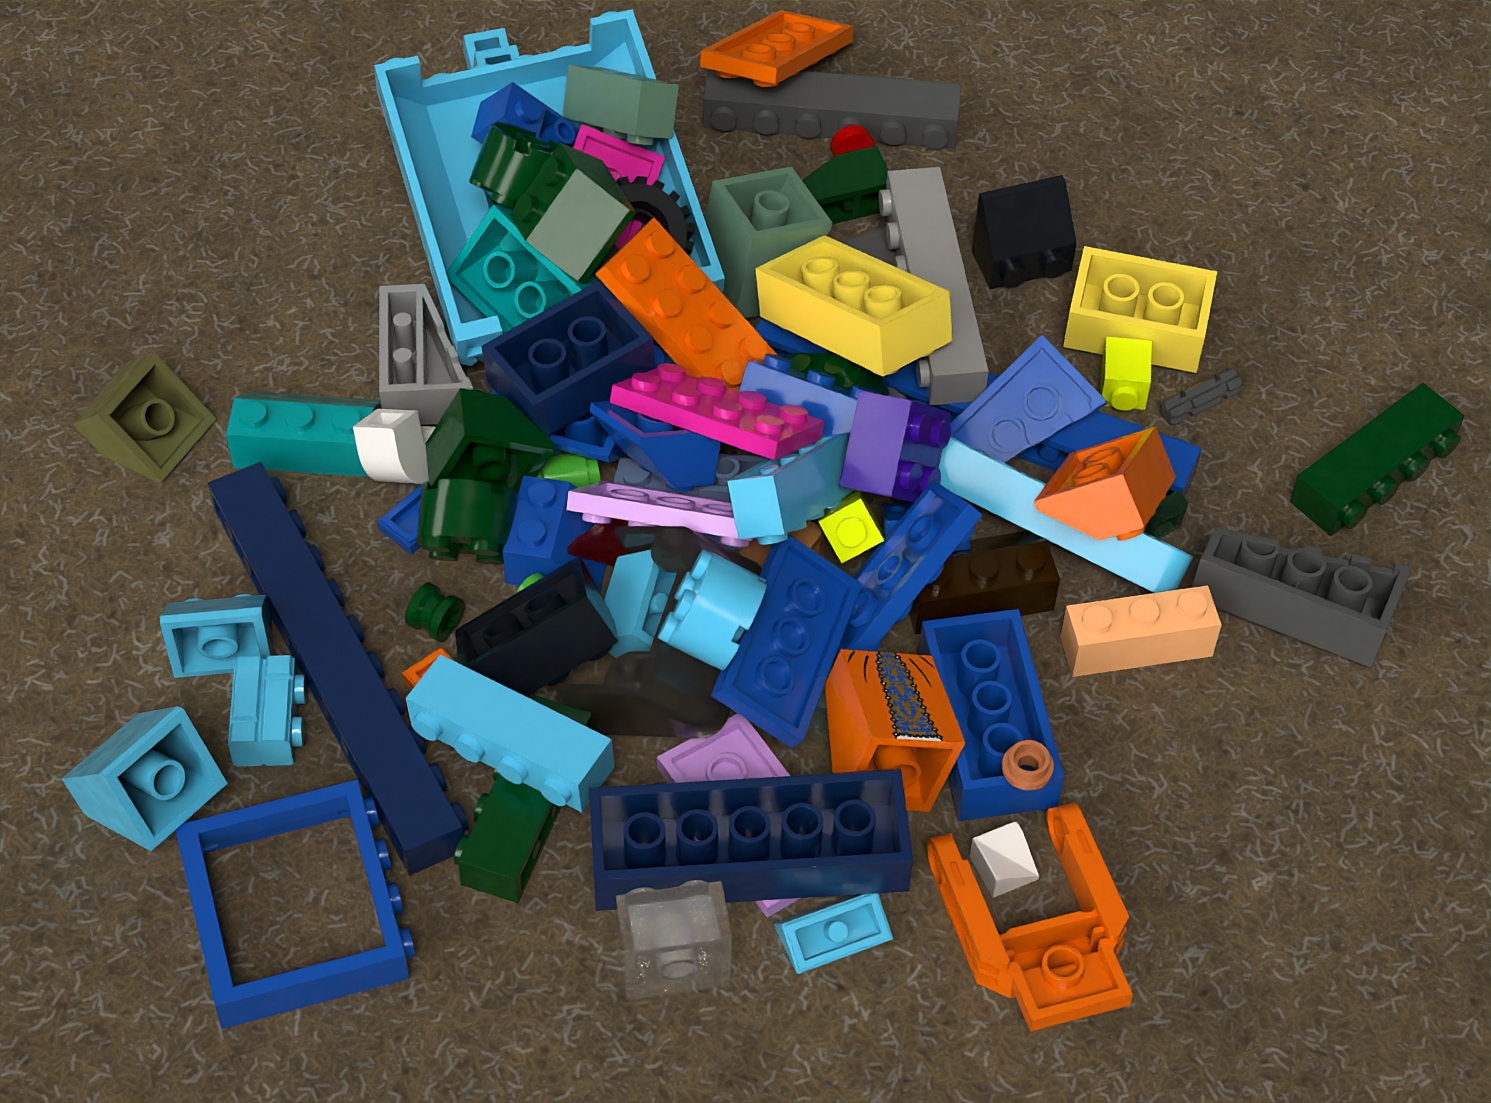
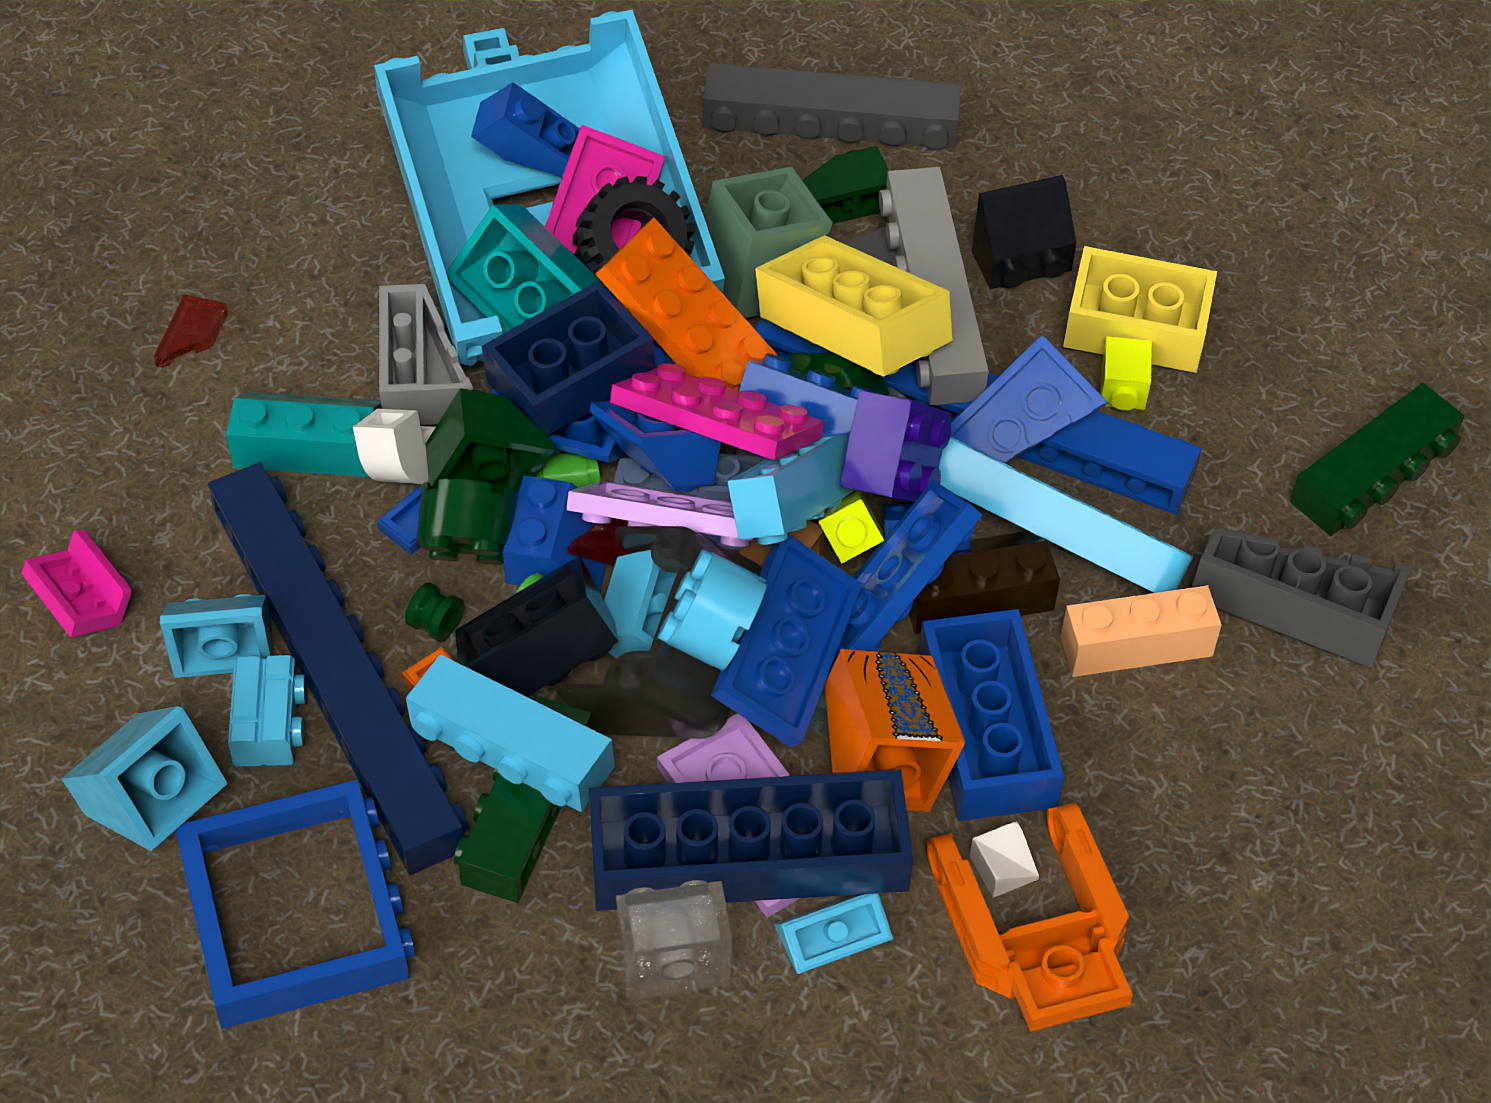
olive slope [72,352,217,483] -> none
dark green brick [469,122,559,208] -> none
slope [510,143,636,284] -> none
sand green brick [563,64,679,145] -> none
orange plate [700,10,854,87] -> none
red tile [830,125,875,156] -> none
nougat plate [1002,740,1054,791] -> none
orange slope [1034,426,1176,541] -> none
clear green tile [1144,490,1189,539] -> none
dark grey axle [1160,368,1243,425] -> none
none -> dark pink bracket [21,529,131,638]
none -> clear red tile [154,295,228,368]

